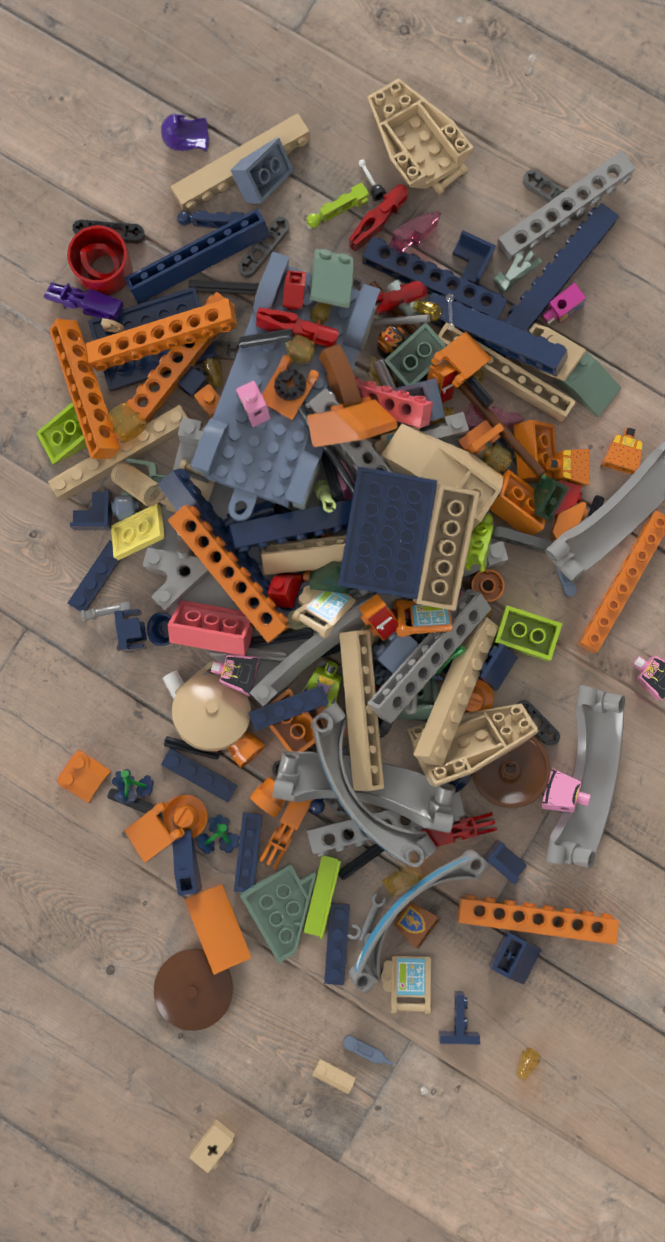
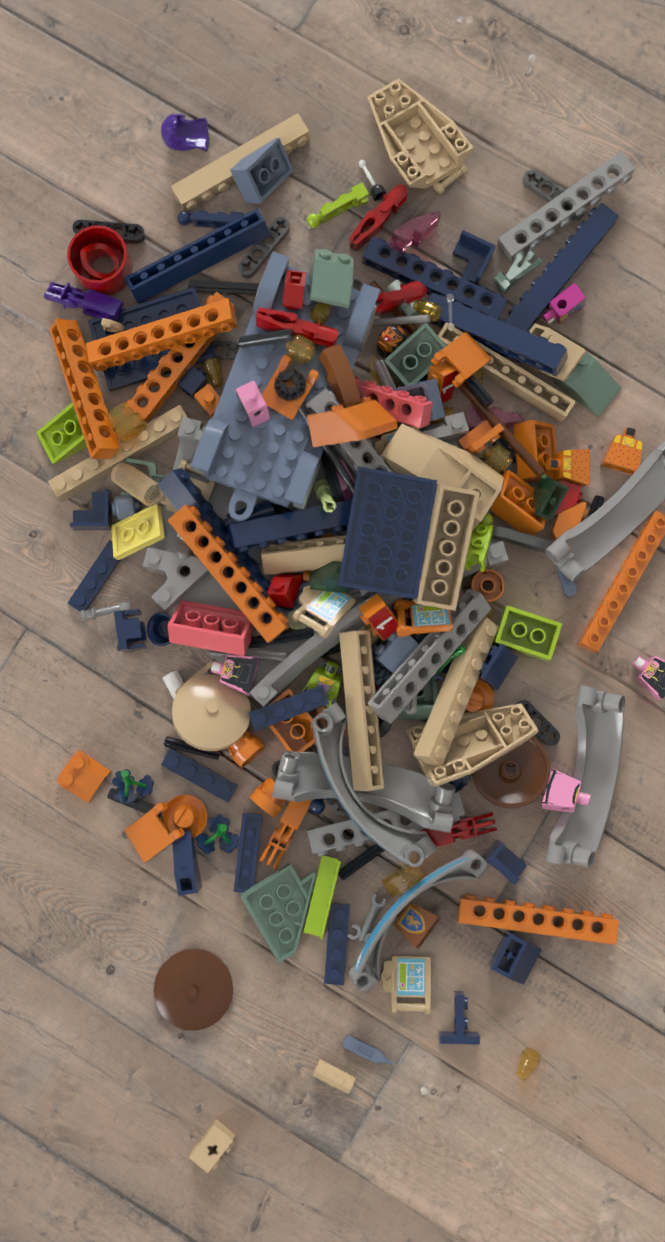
orange slope [184,884,252,975] -> none

